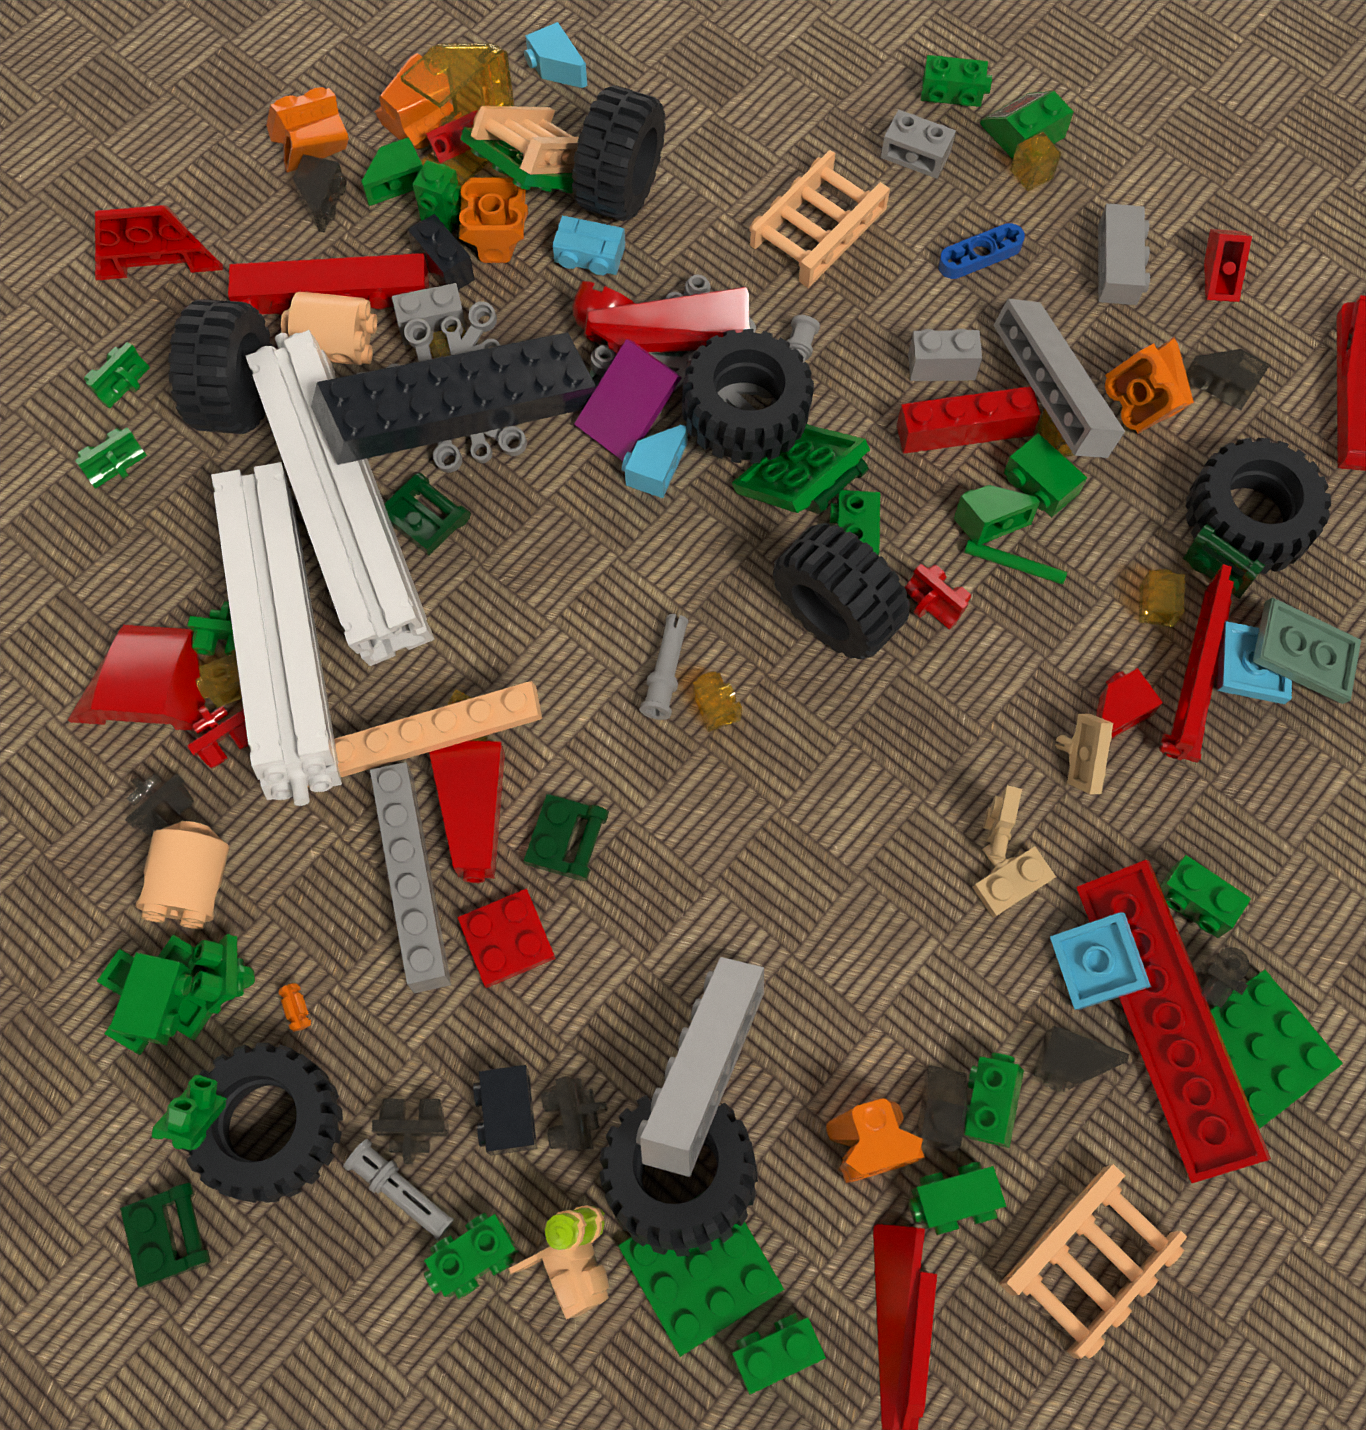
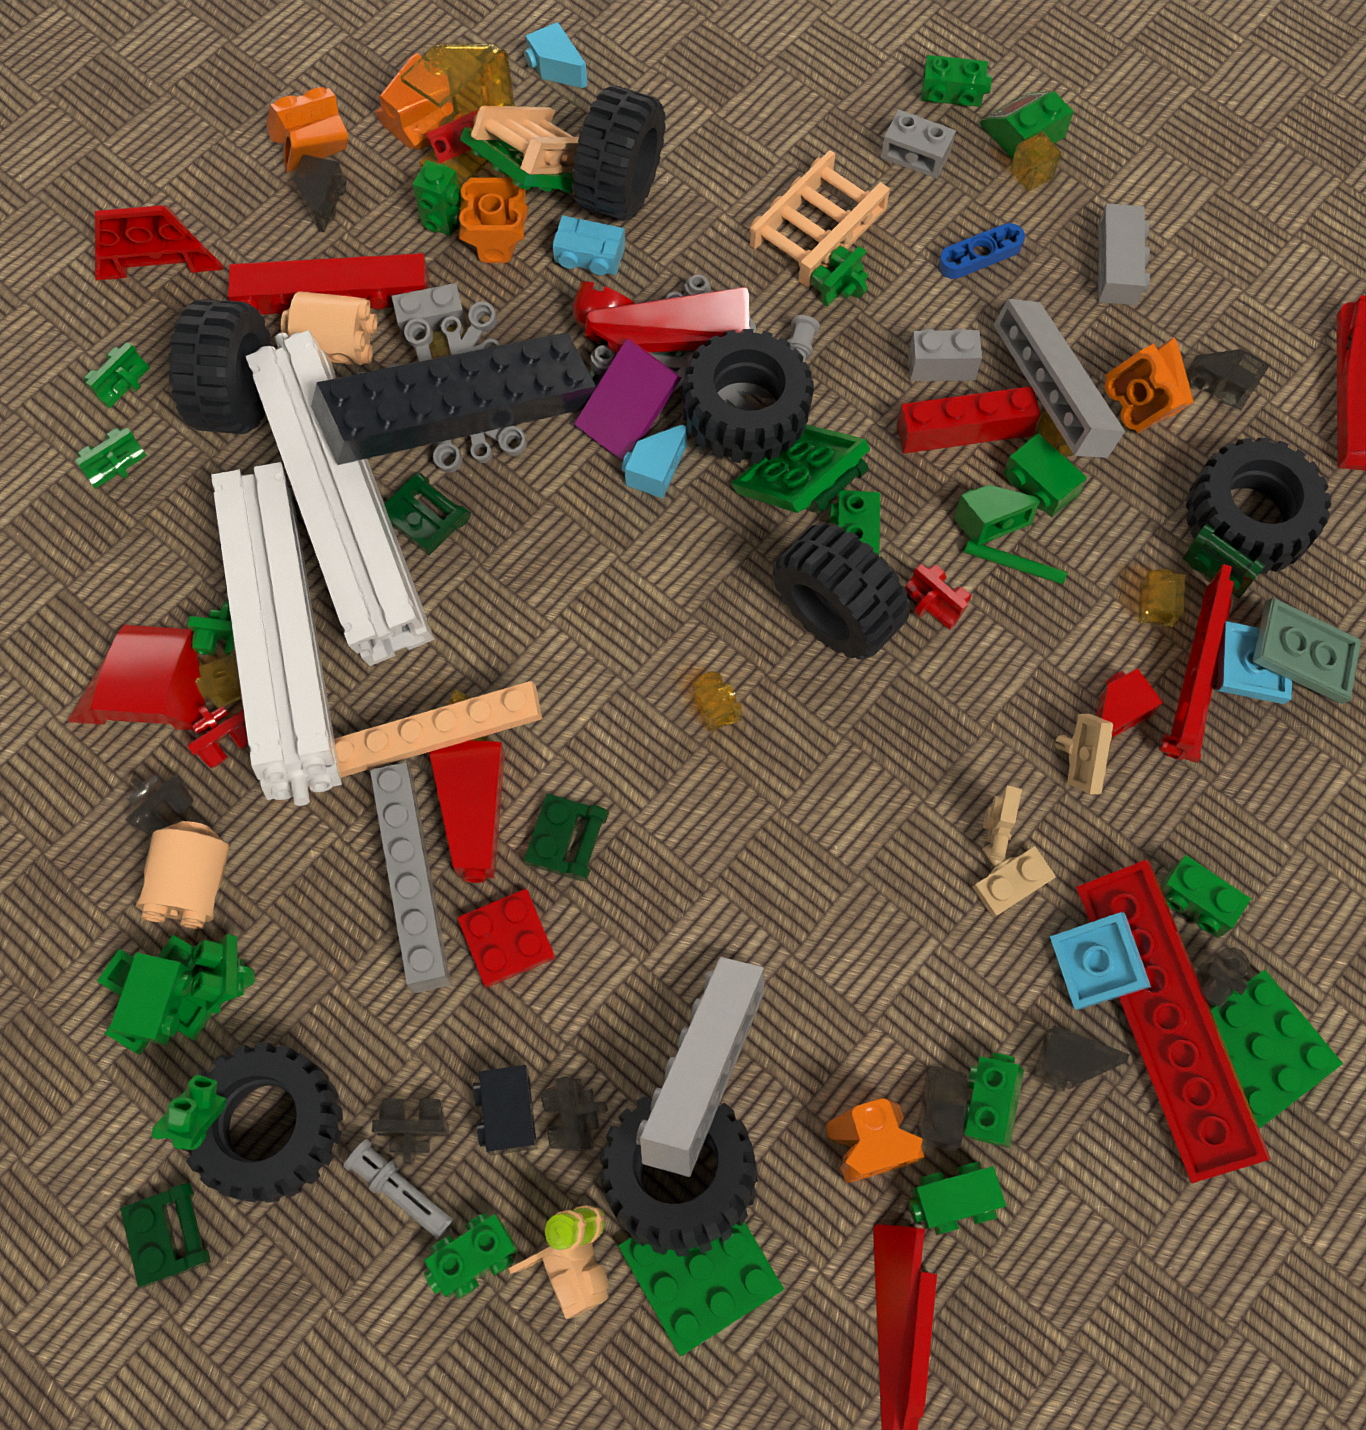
orange piece [278,983,311,1032] -> none
green slope [361,137,423,206] -> none
black brick [408,214,475,290] -> none
light grey pin [639,614,689,720] -> none
green brick [731,1313,826,1395] -> none
light nougat fence [999,1164,1187,1359] -> none
red slope [1204,229,1252,302] -> none
none -> green hips [811,245,868,307]

